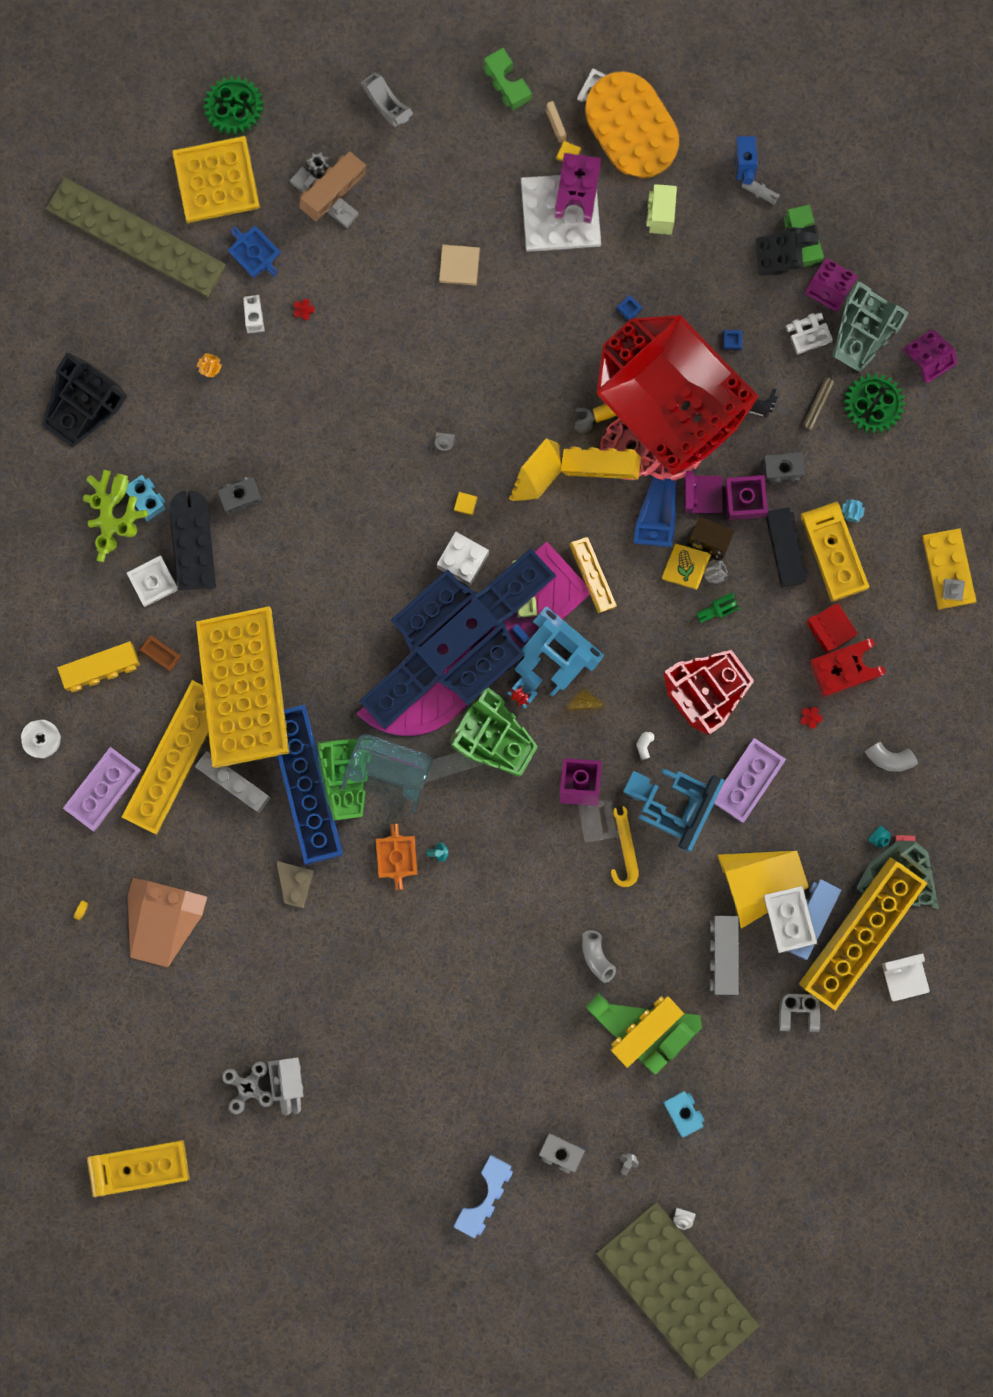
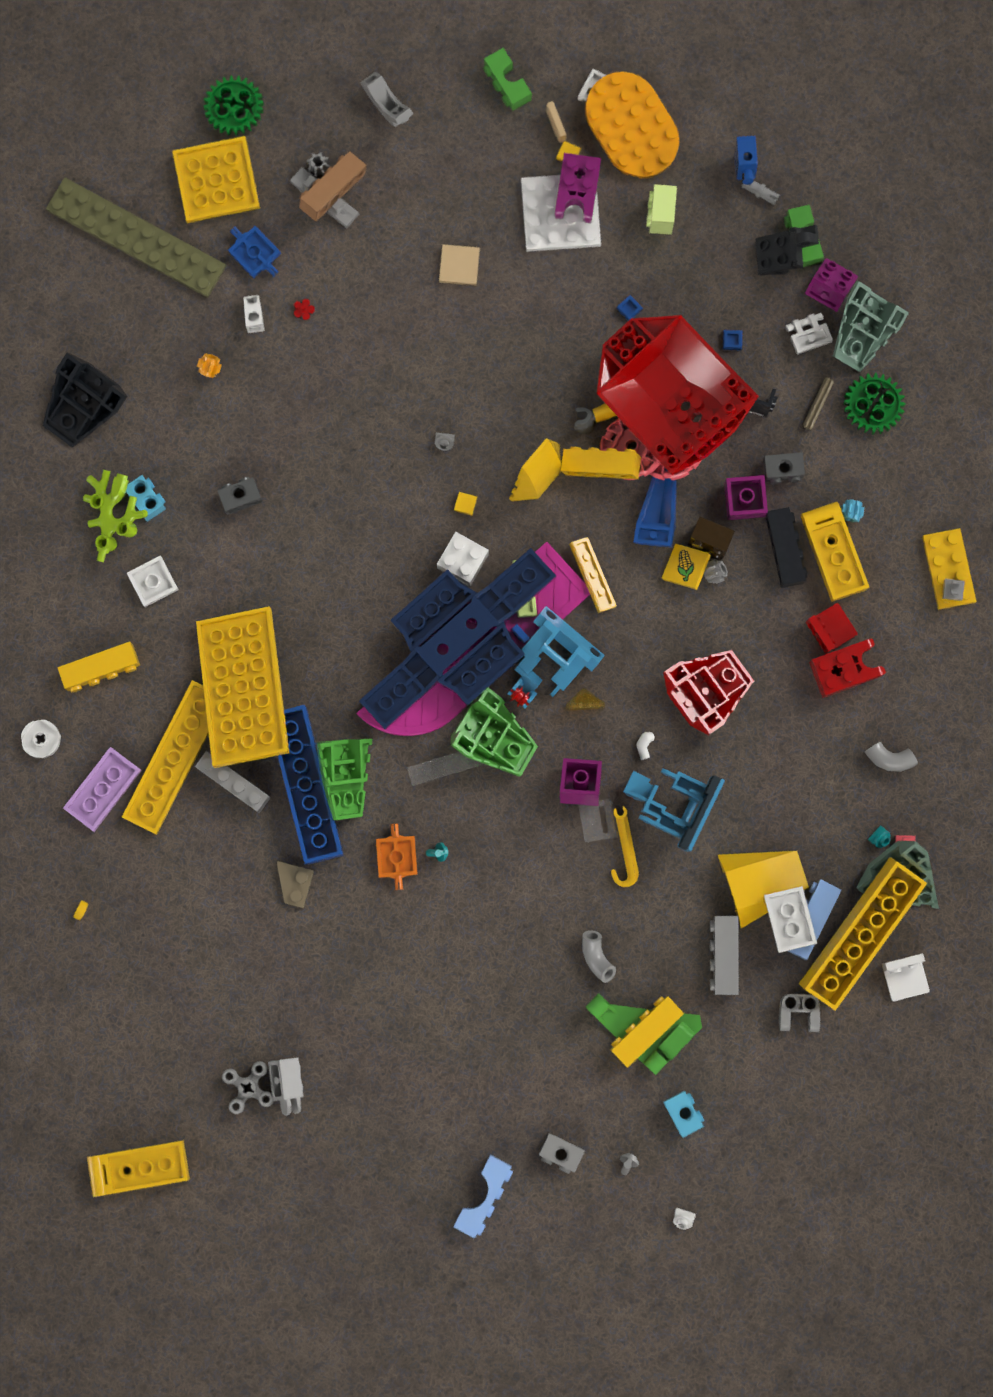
nougat wedge [128,878,207,967] -> none
dark orange tile [139,635,182,672] -> none
black plate [169,490,216,591] -> none
clear light blue windscreen [341,734,433,814] -> none
olive plate [596,1202,760,1379] -> none
magenta bracket [684,471,722,514] -> none
green arm [696,592,740,624] -> none
lavender plate [714,738,786,823] -> none
red plant [800,707,823,729] -> none
magenta bracket [903,329,958,383] -> none

